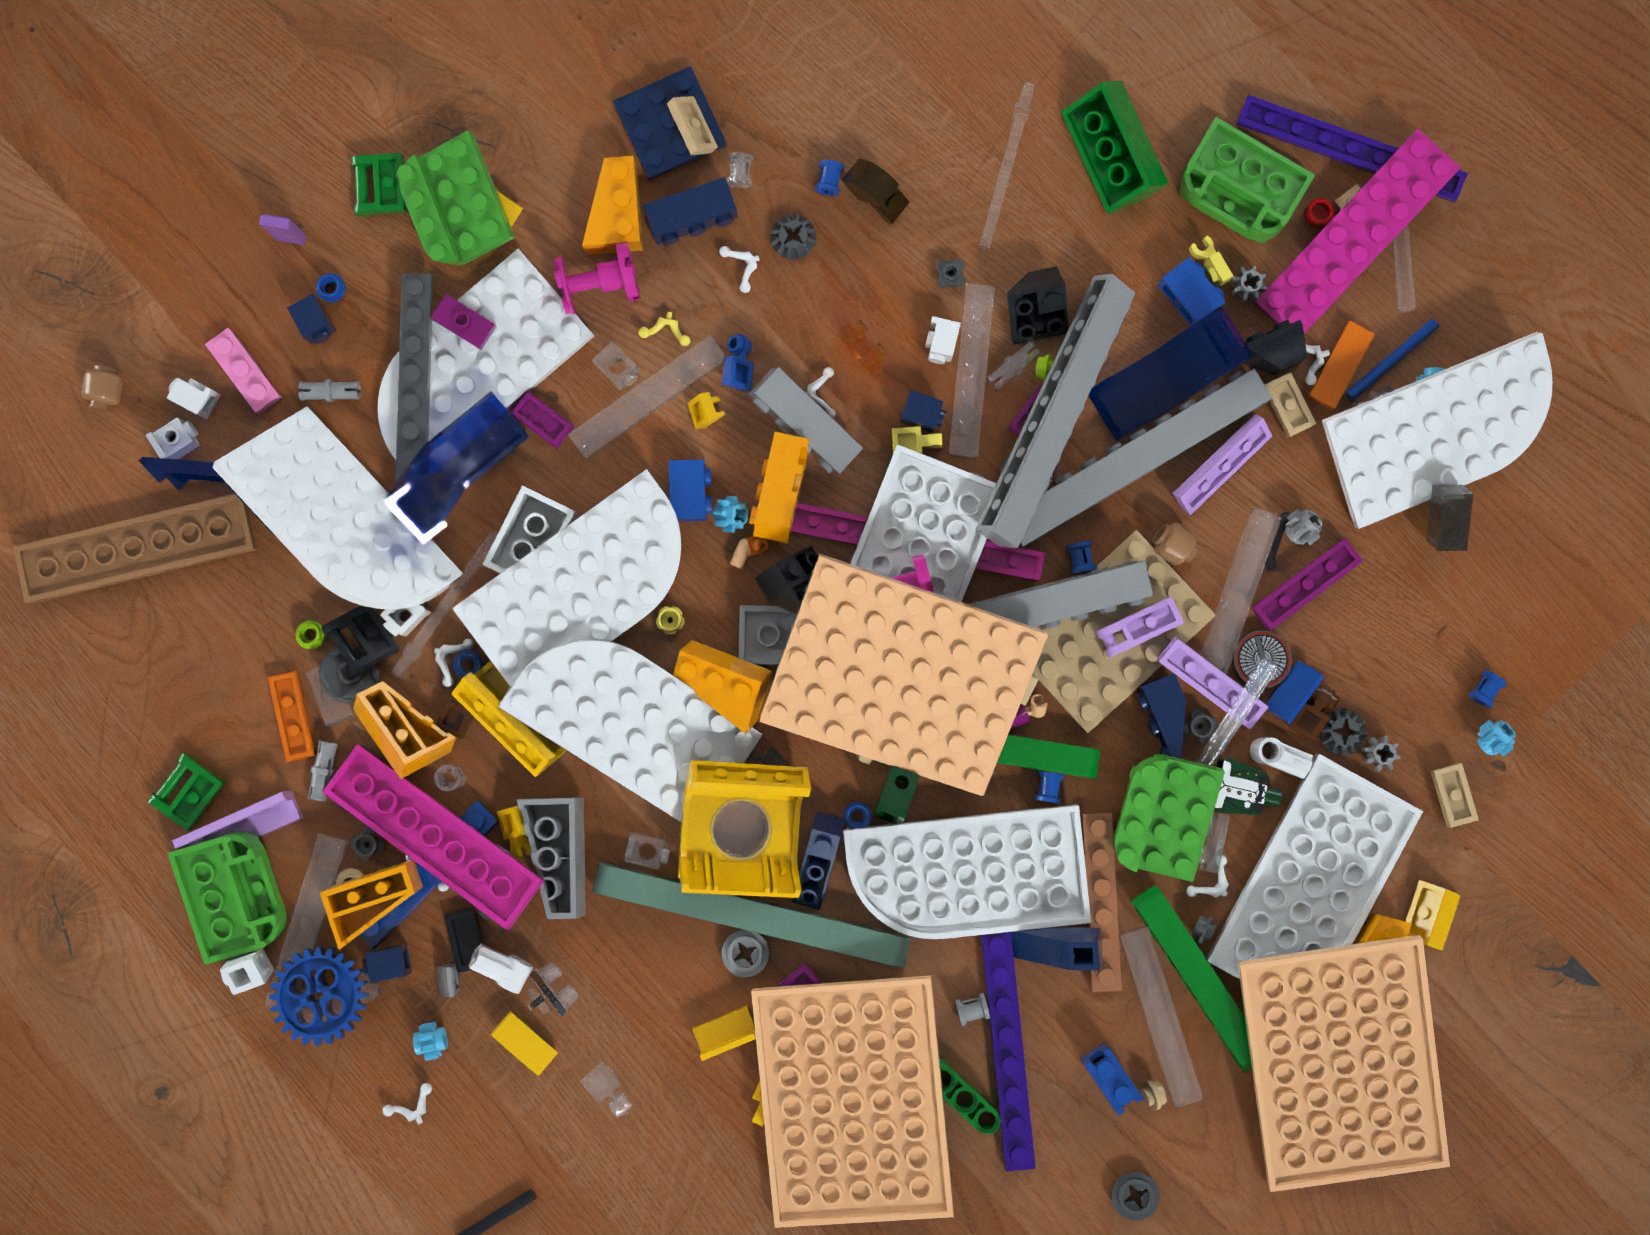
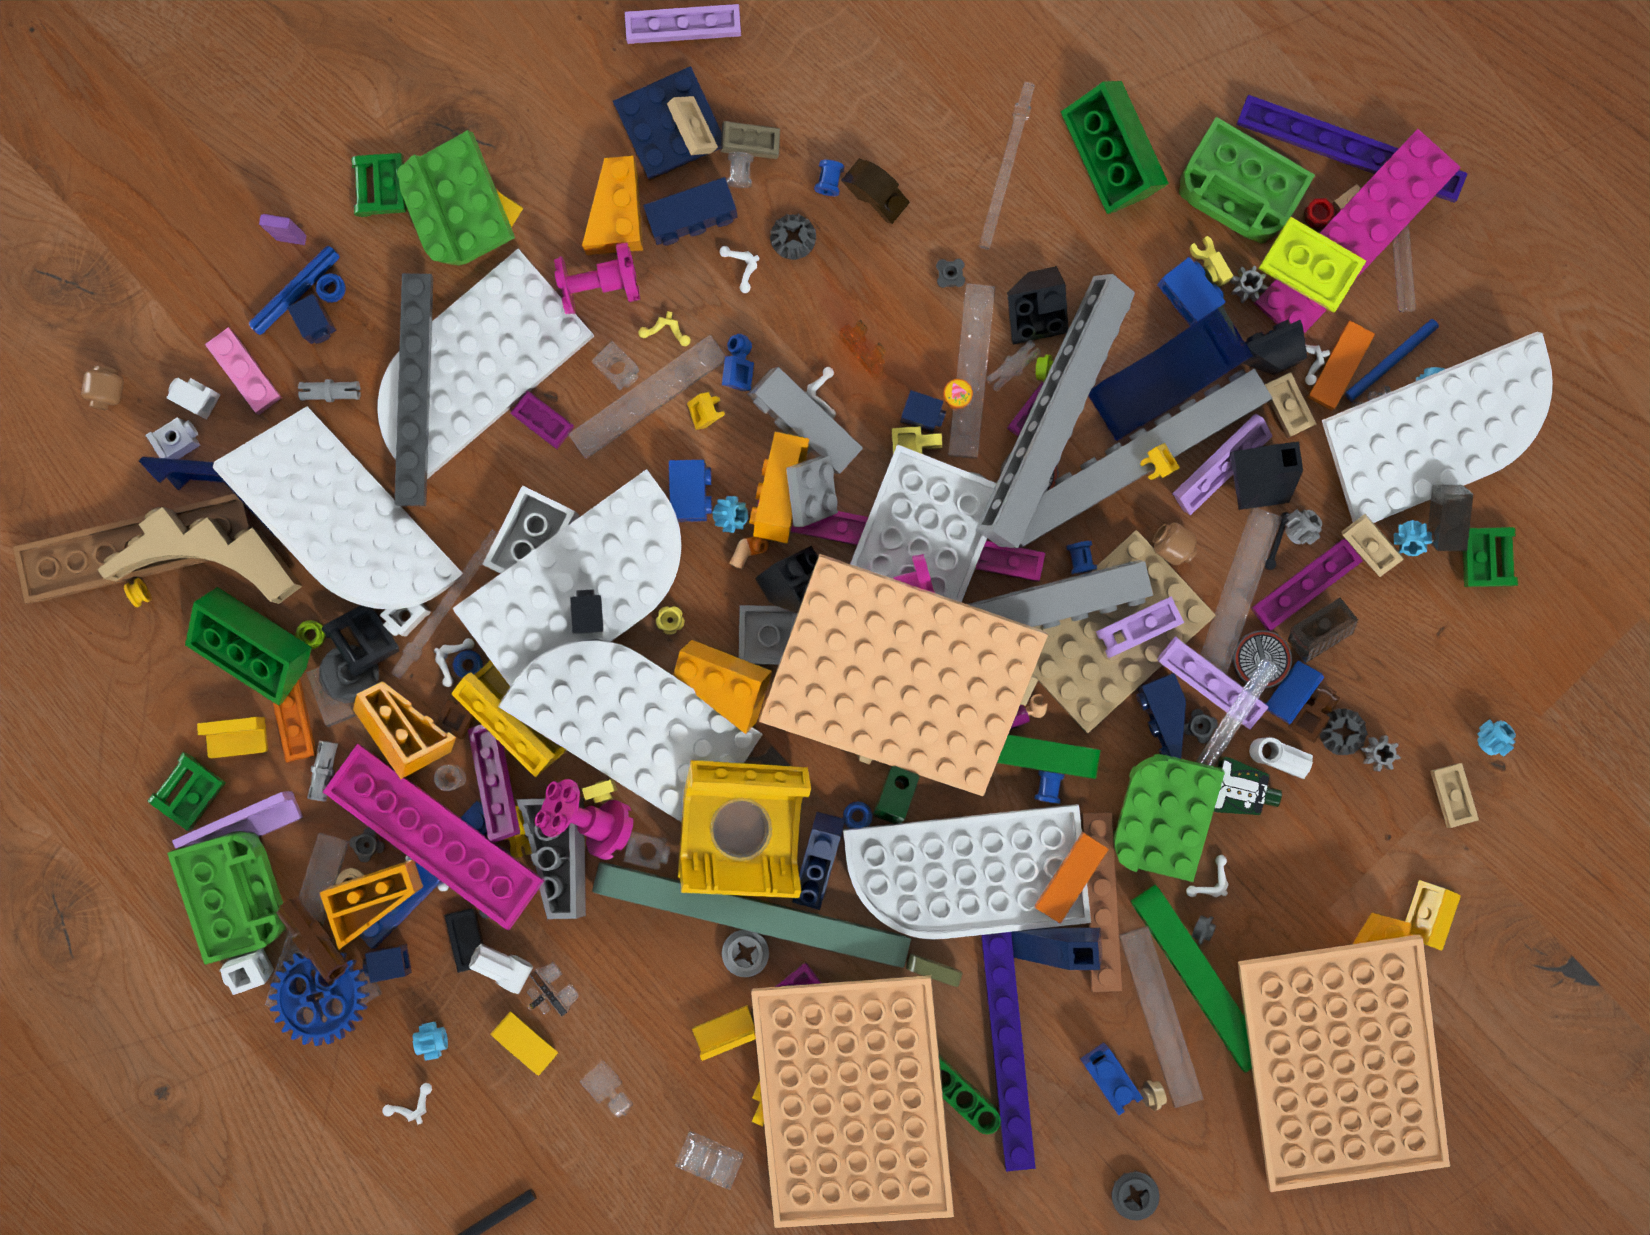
clear blue windscreen [384,391,530,544] -> none
magenta plate [431,294,497,350] -> none
light grey slope [435,963,461,997] -> none
white brick [925,316,961,364] -> none
light grey bush [955,993,990,1026] -> none
clear plate [1199,812,1230,874] -> none
white plate [1206,754,1423,979] -> none
blue bush [1468,670,1507,709] -> none
none -> tan arch [97,507,302,604]
none -> yellow bush [124,578,152,608]
none -> green slope [185,587,312,706]
none -> yellow panel [197,717,268,758]
none -> blue axle [249,246,340,335]
none -> reddish brown piece [276,897,349,982]
none -> magenta plate [468,724,520,842]
none -> dark pink piece [535,779,633,860]
none -> black brick [570,589,604,634]
none -> light yellow plate [582,779,617,804]
none -> lavender plate [625,4,741,44]
none -> clear brick [675,1130,743,1190]
none -> dark tan plate [721,121,780,159]
none -> light grey plate [786,456,838,527]
none -> olive beam [906,954,963,987]
none -> tile [943,379,973,409]
none -> orange tile [1034,832,1109,924]
none -> yellow tile [1140,443,1180,480]
none -> black slope [1230,441,1303,510]
none -> neon yellow tile [1258,217,1366,313]
none -> clear smoke brick [1288,597,1358,663]
none -> tan plate [1342,514,1404,577]
none -> medium azure gear [1394,520,1432,556]
none -> green plate [1462,527,1518,587]

